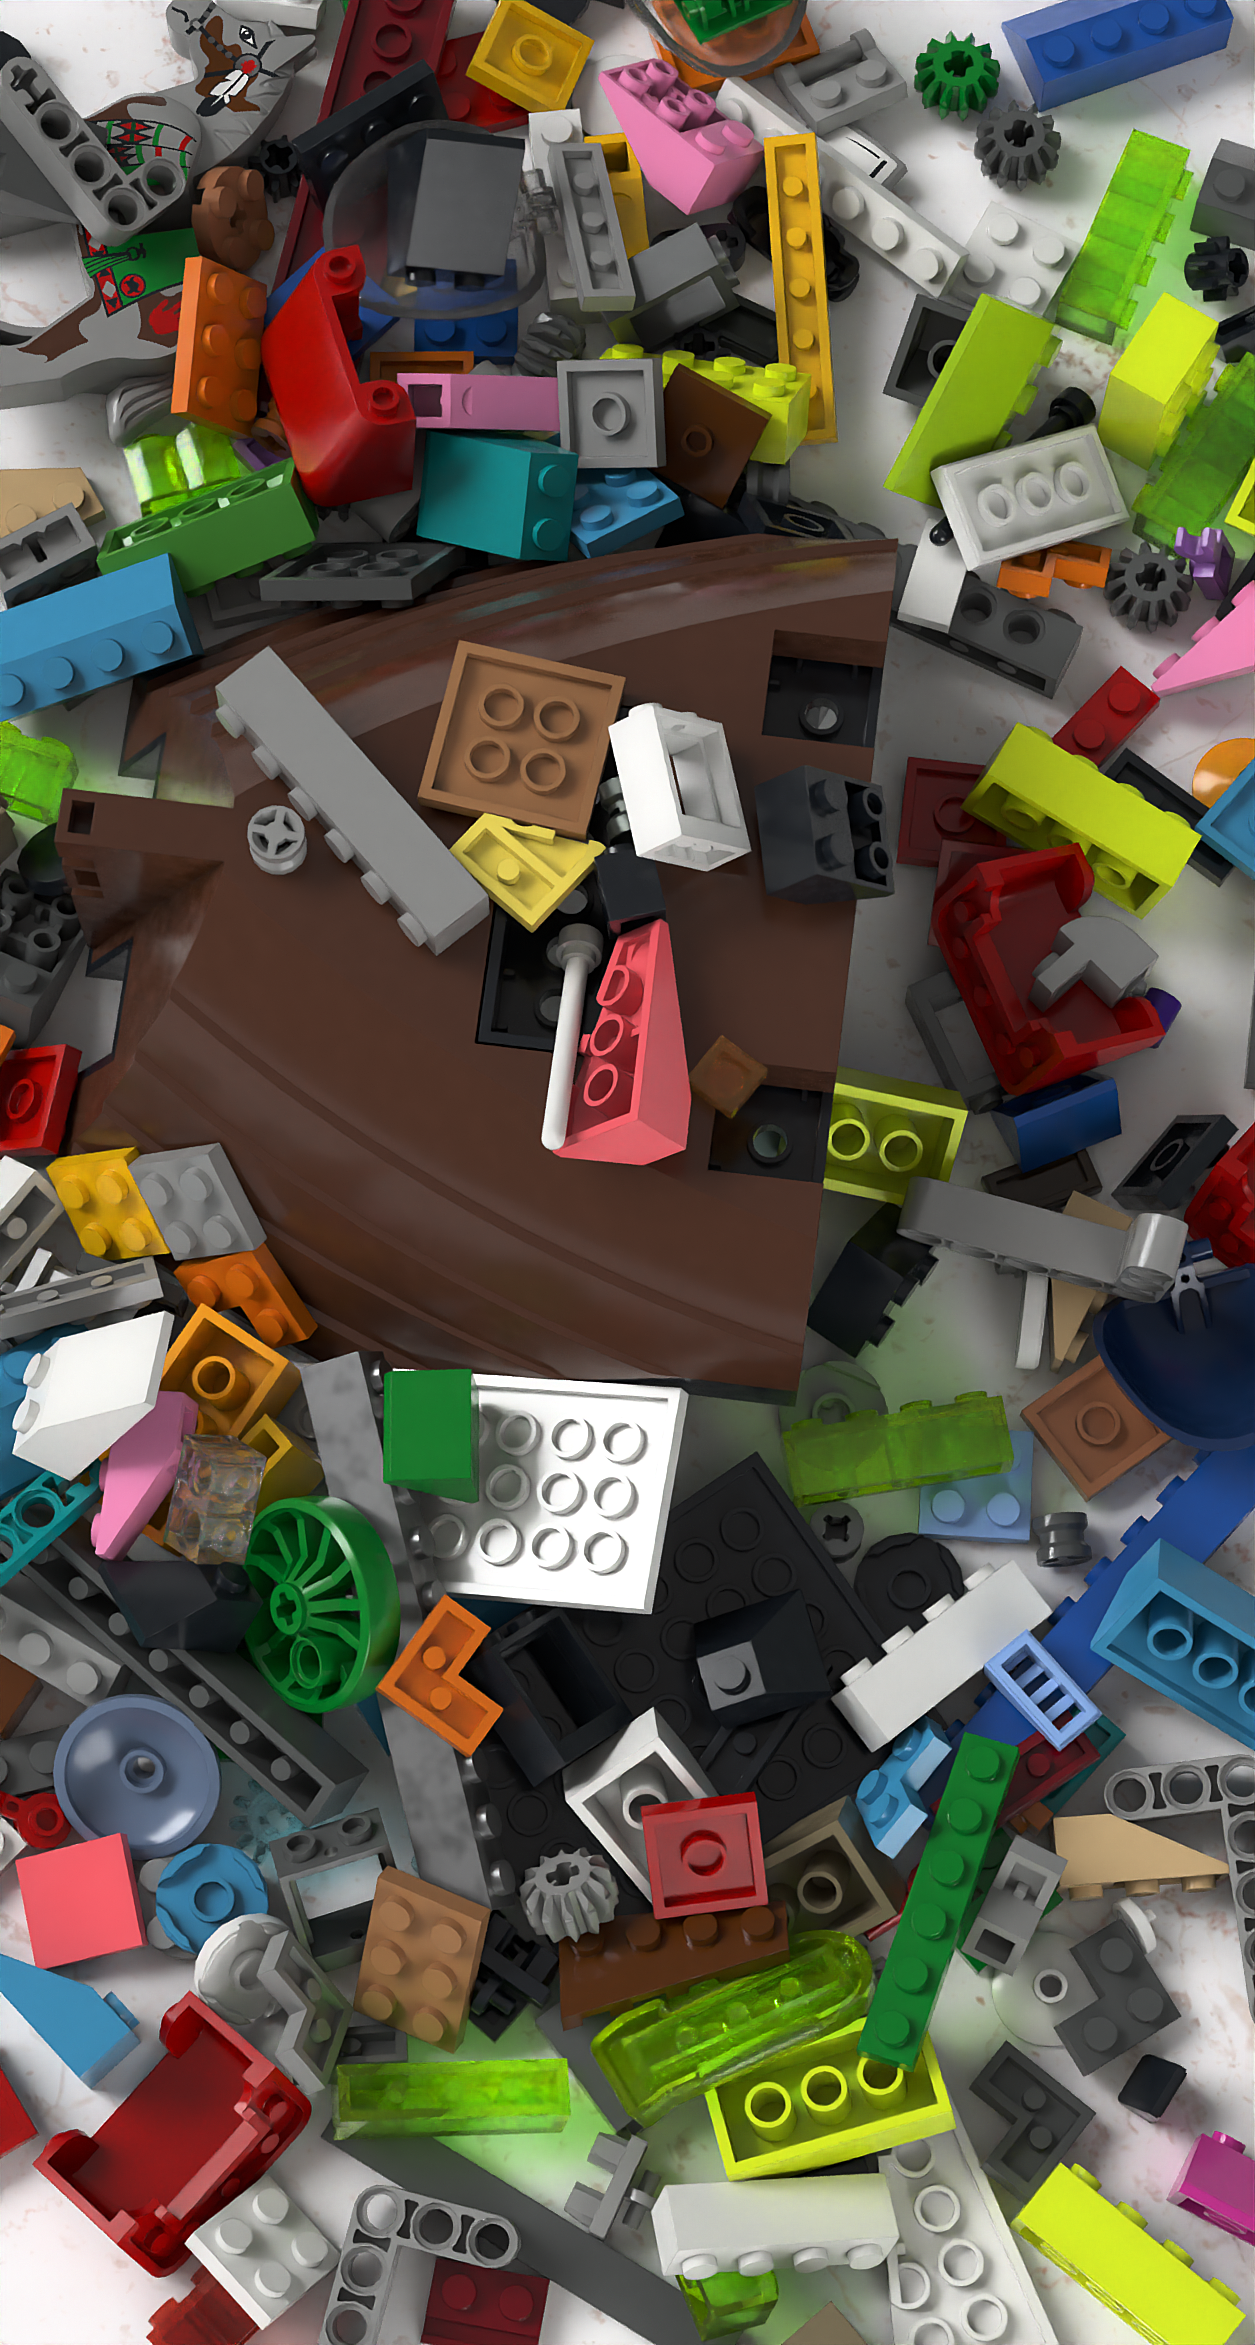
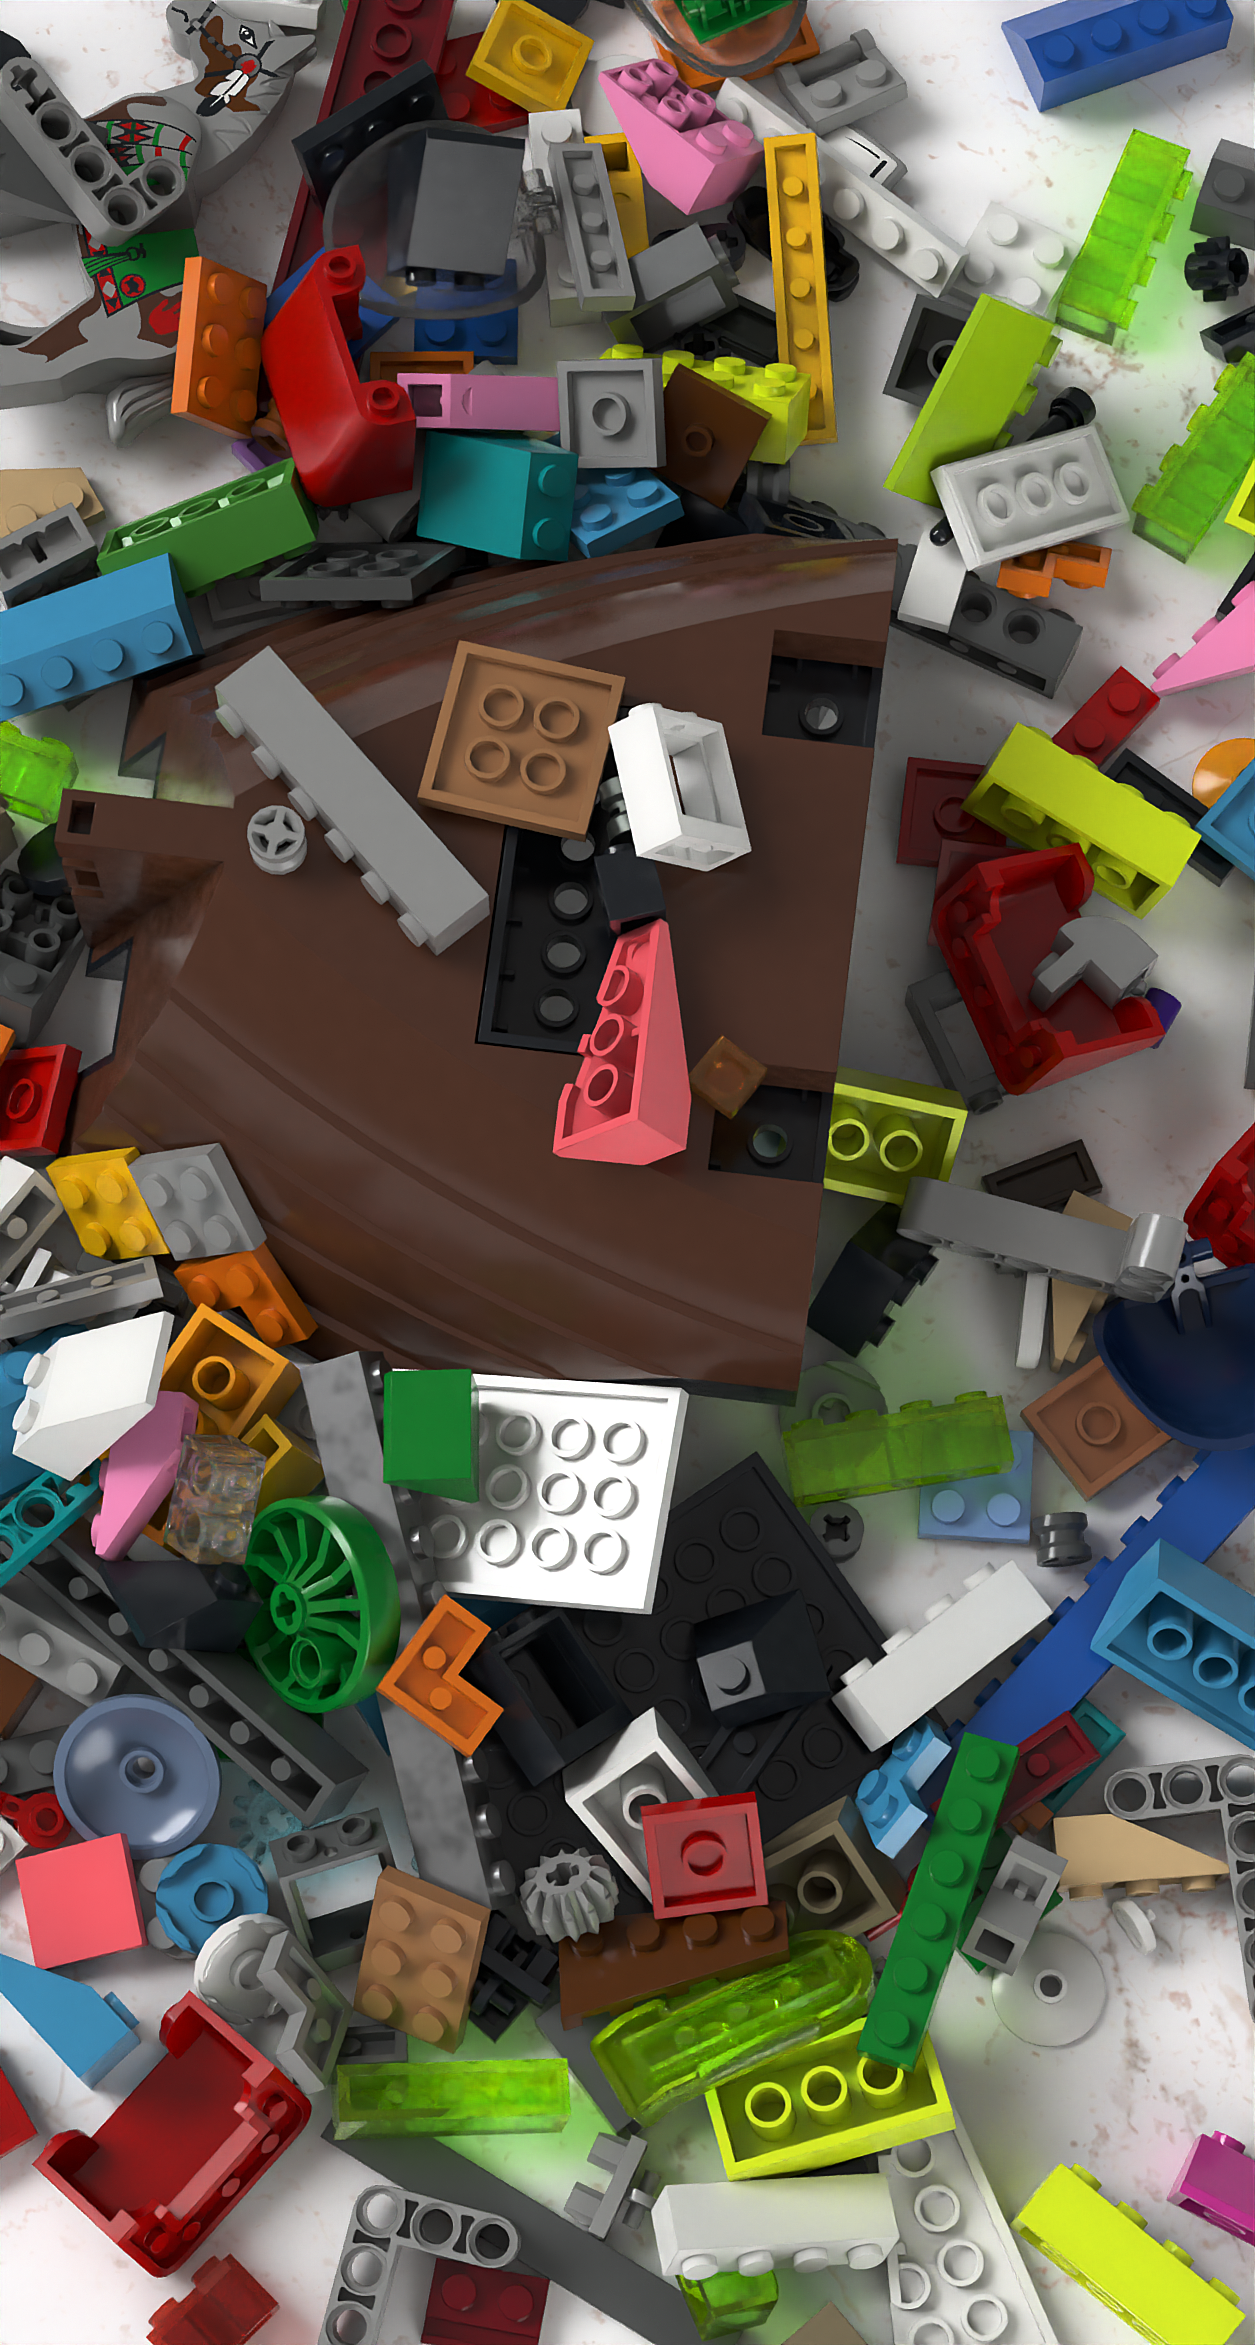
clear neon green brick [123,422,241,517] -> none
white plate [184,2174,341,2330] -> none
nougat plate [191,166,275,271] -> none
black gear [248,135,303,203] -> none
light yellow wing [449,813,606,933] -> none
dark grey gear [510,311,586,377] -> none
white piece [541,923,604,1150] -> none
black slope [754,765,895,905] -> none
black tile [853,1532,965,1639] -> none
green gear [914,31,1000,122] -> none
dark grey plate [968,2040,1096,2205] -> none
dark grey gear [974,100,1061,192] -> none
light blue slope [983,1629,1102,1752] -> none
blue slope [989,1070,1122,1174] -> none
dark grey plate [1053,1918,1181,2077] -> none
neon yellow brick [1097,292,1220,471] -> none
dark grey gear [1103,541,1194,634] -> none
black plate [1111,1114,1239,1211] -> none
black slope [1118,2054,1187,2124] -> none
medium lavender plate [1174,527,1236,600] -> none

